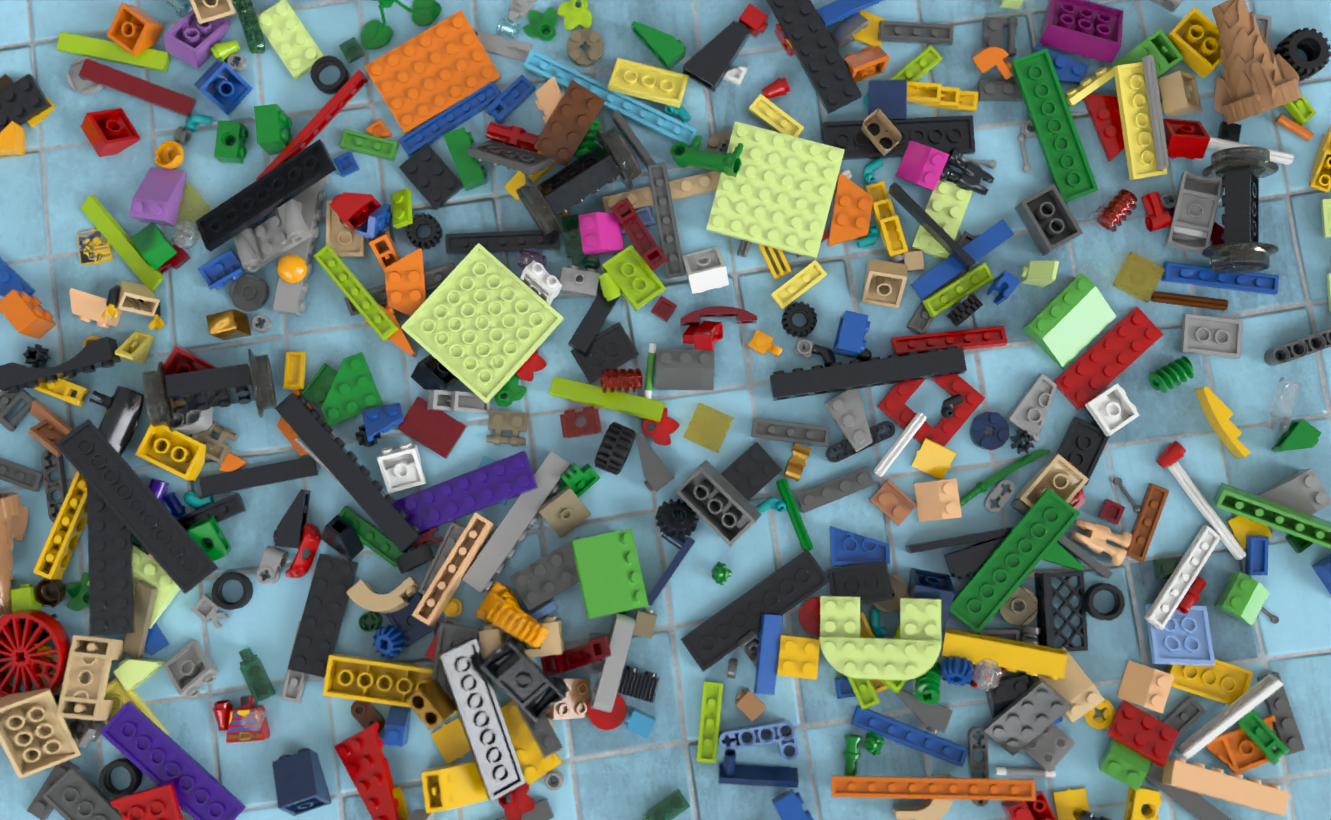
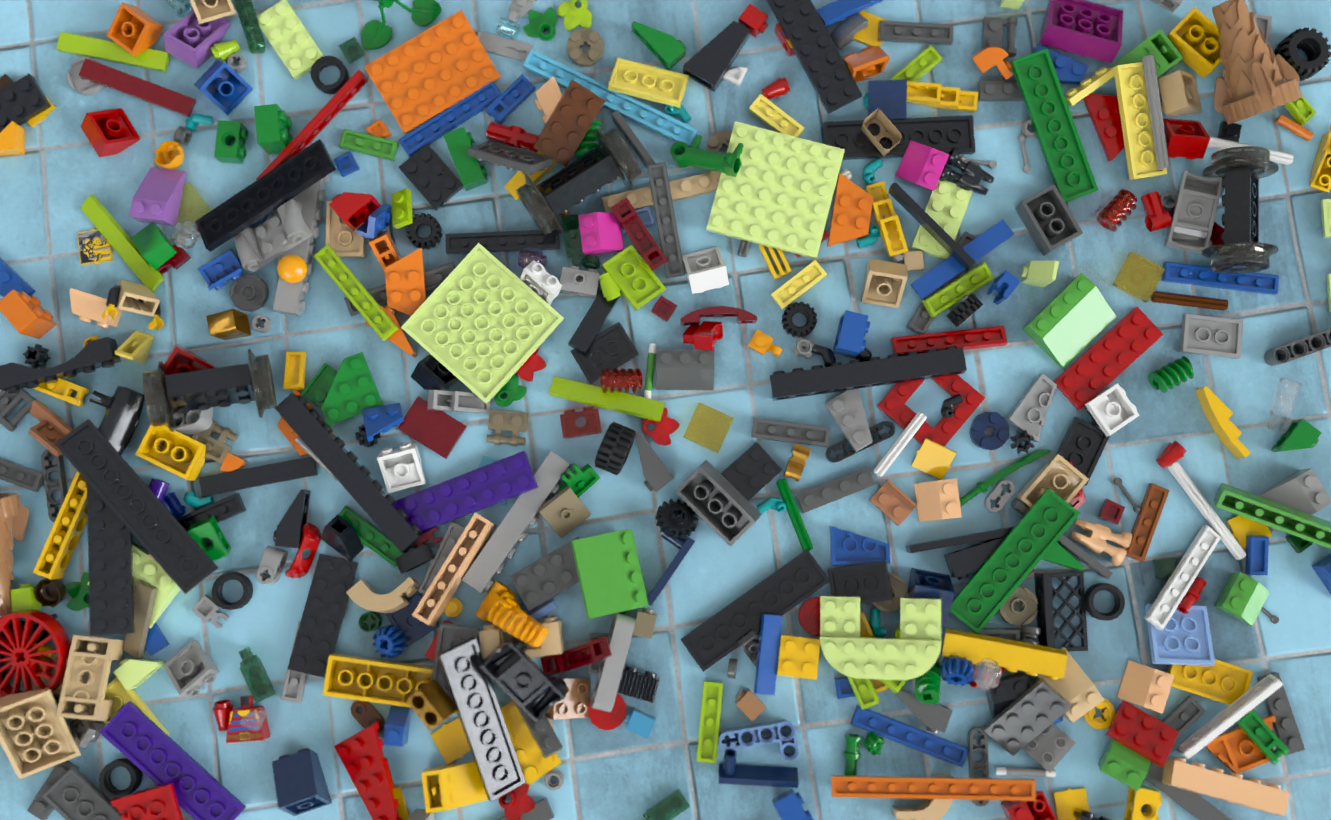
green plant [711,562,732,585] -> none

